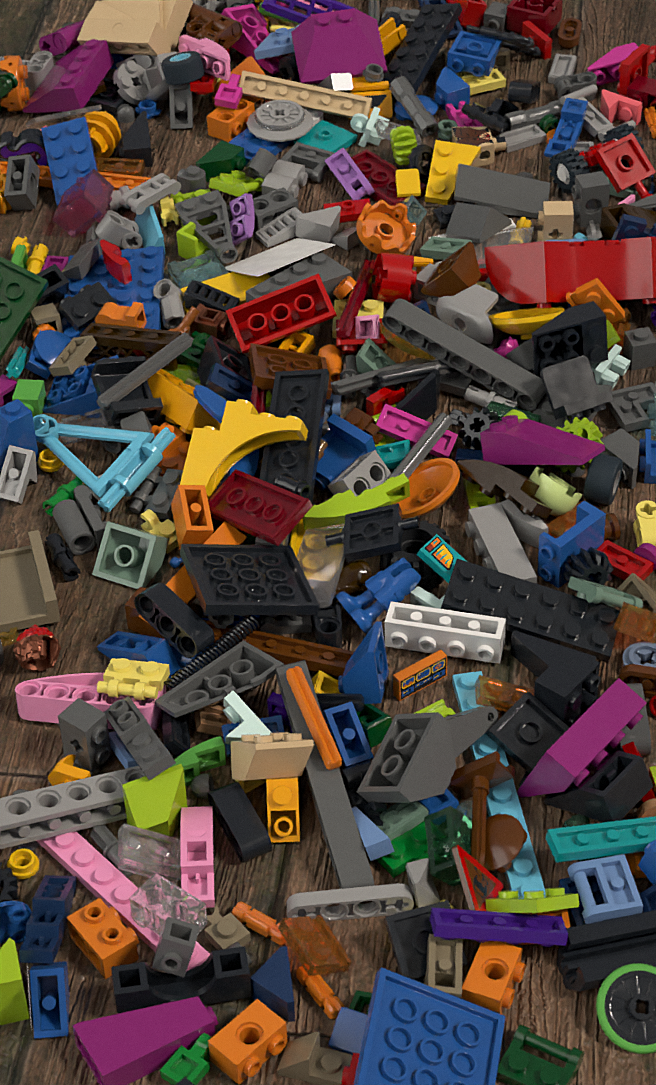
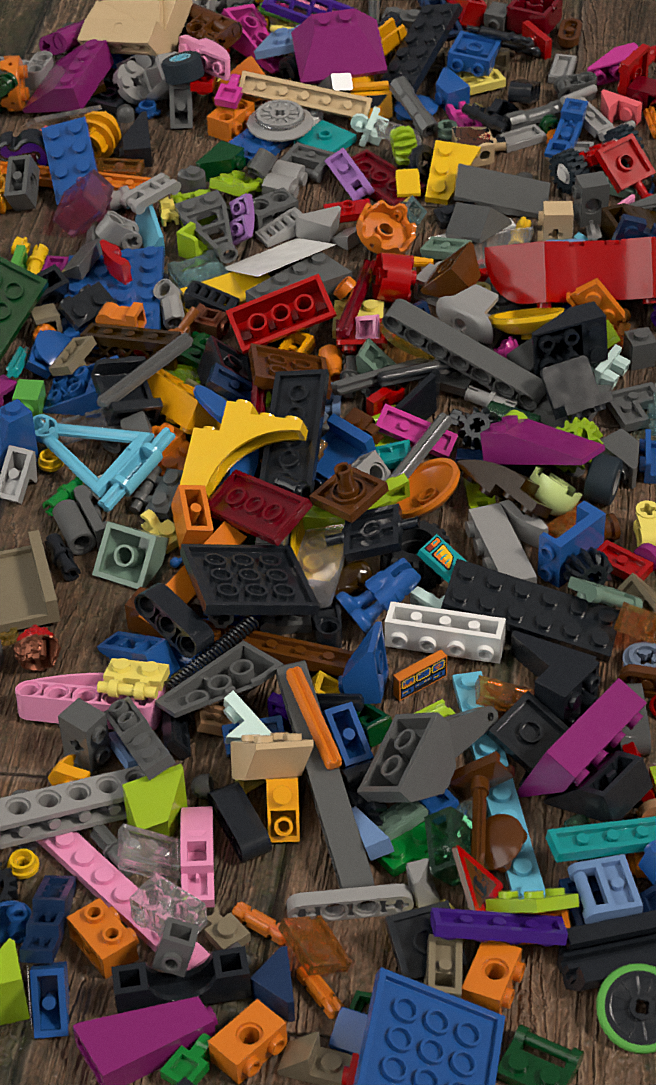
bright green slope [169,736,226,786] -> none
dark grey plate [362,64,384,82] -> none
none -> reddish brown plate [309,462,389,523]

